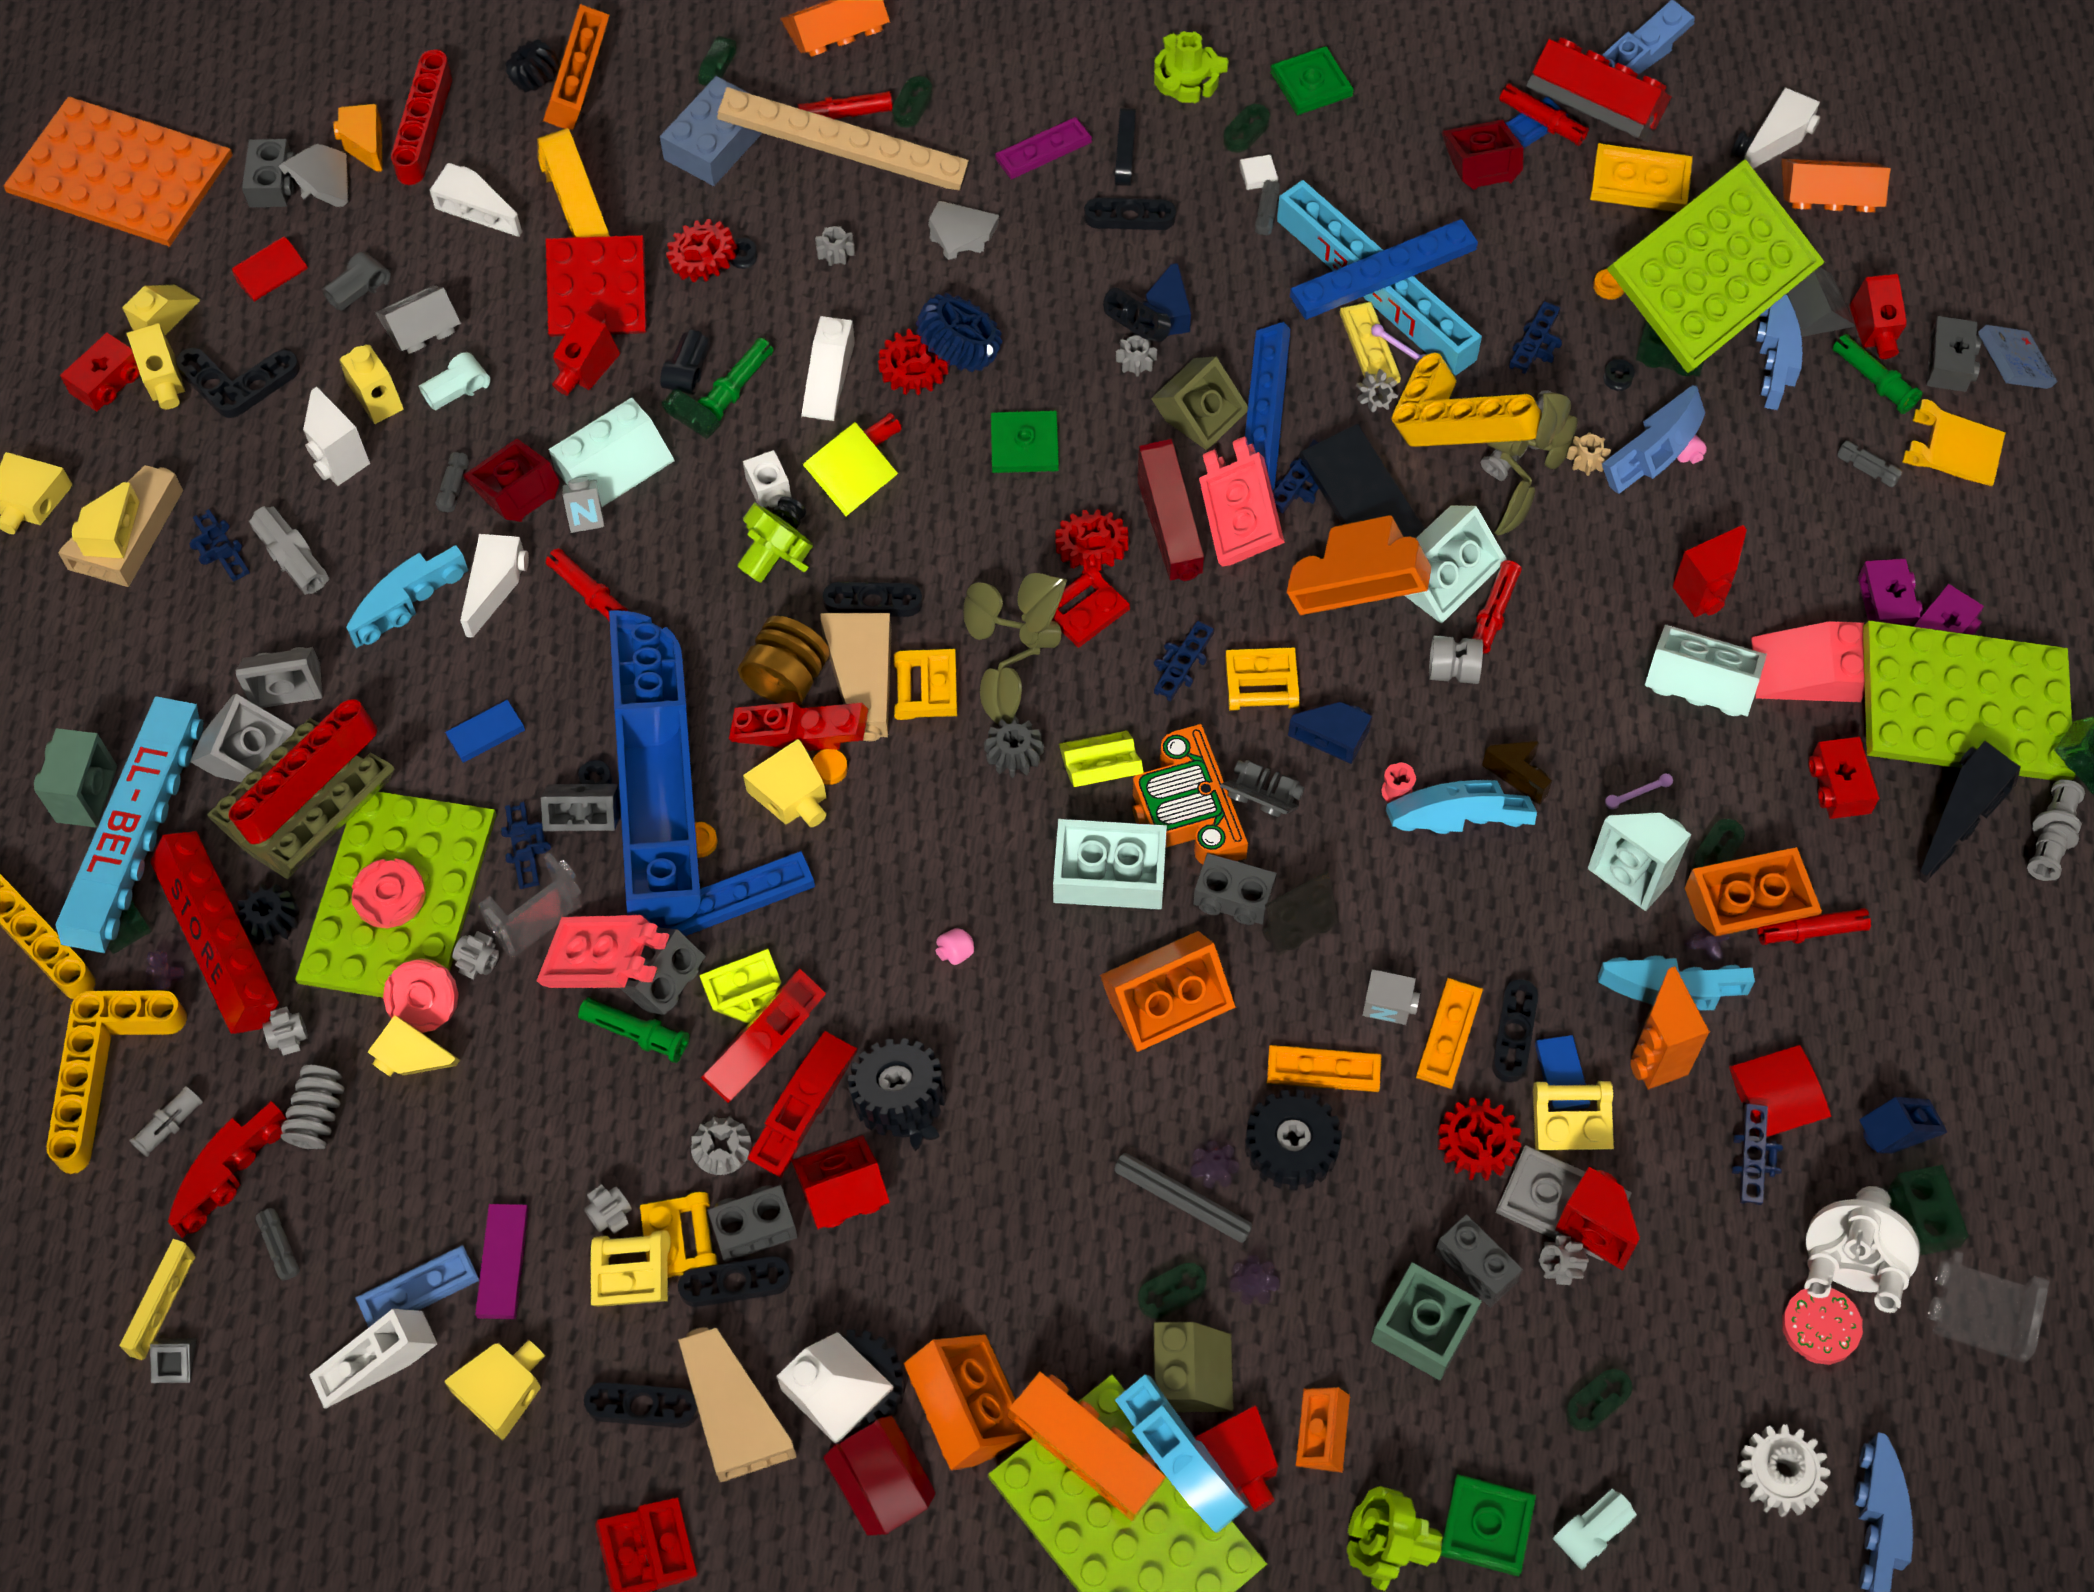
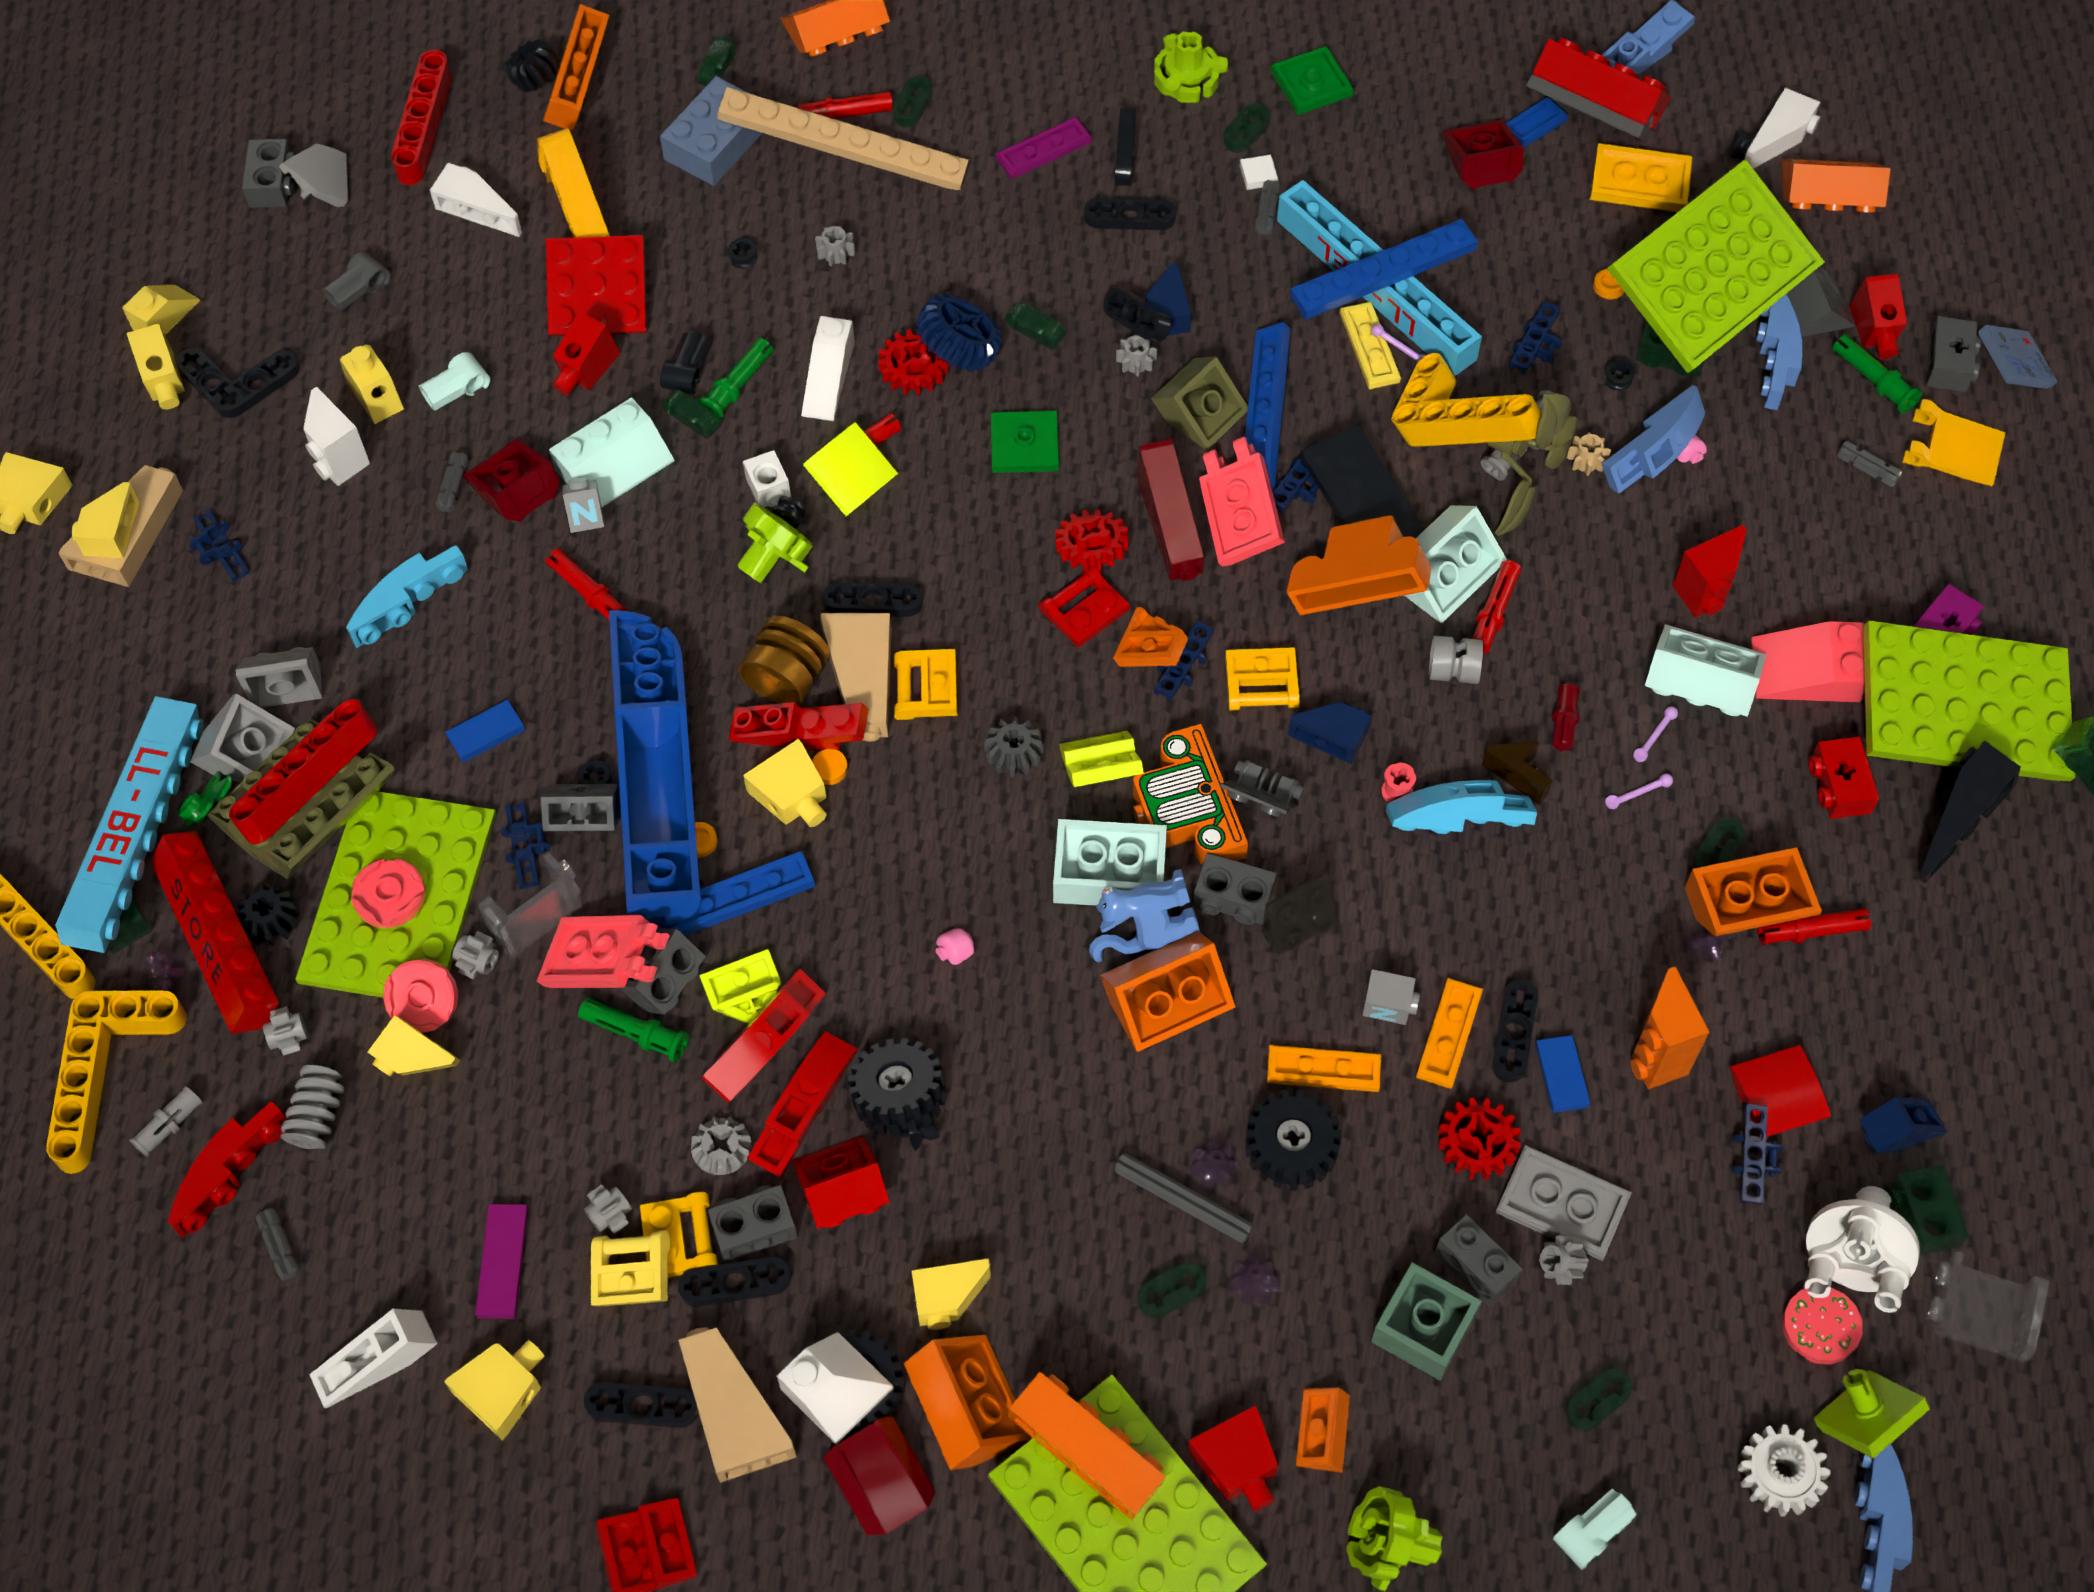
orange plate [4,96,233,246] -> none
sand green brick [34,728,117,827] -> none
red brick [60,332,140,411] -> none
light yellow tile [119,1239,195,1360] -> none
dark grey slope [150,1338,197,1383] -> none
red slope [232,237,308,302] -> none
light grey piece [249,506,329,595] -> none
light orange slope [334,104,382,171] -> none
medium blue tile [355,1245,479,1327] -> none
light grey slope [375,285,461,354] -> none
white slope [460,534,529,637] -> none
red gear [666,219,737,283] -> none
light grey slope [929,201,999,260] -> none
olive plant [963,573,1067,724] -> none
medium azure slope [1115,1375,1248,1533] -> none
olive slope [1153,1322,1233,1412] -> none
light grey gear [1356,369,1398,412] -> none
green plate [1440,1474,1536,1577] -> none
red pin [1499,83,1589,146] -> none
light yellow plate [1533,1081,1614,1151] -> none
red slope [1555,1167,1640,1271] -> none
light aqua slope [1588,813,1691,911] -> none
medium azure slope [1598,955,1755,1010] -> none
magenta brick [1858,559,1923,627] -> none
light grey piece [2027,779,2085,881] -> none
none -> green plate [177,771,232,826]
none -> light yellow slope [912,1259,991,1330]
none -> clear green beam [1005,303,1065,350]
none -> medium blue animal [1089,869,1200,962]
none -> orange wing [1113,607,1188,667]
none -> dark red axle [1551,683,1581,752]
none -> lavender hinge [1633,706,1678,762]
none -> lime tile [1814,1369,1930,1459]

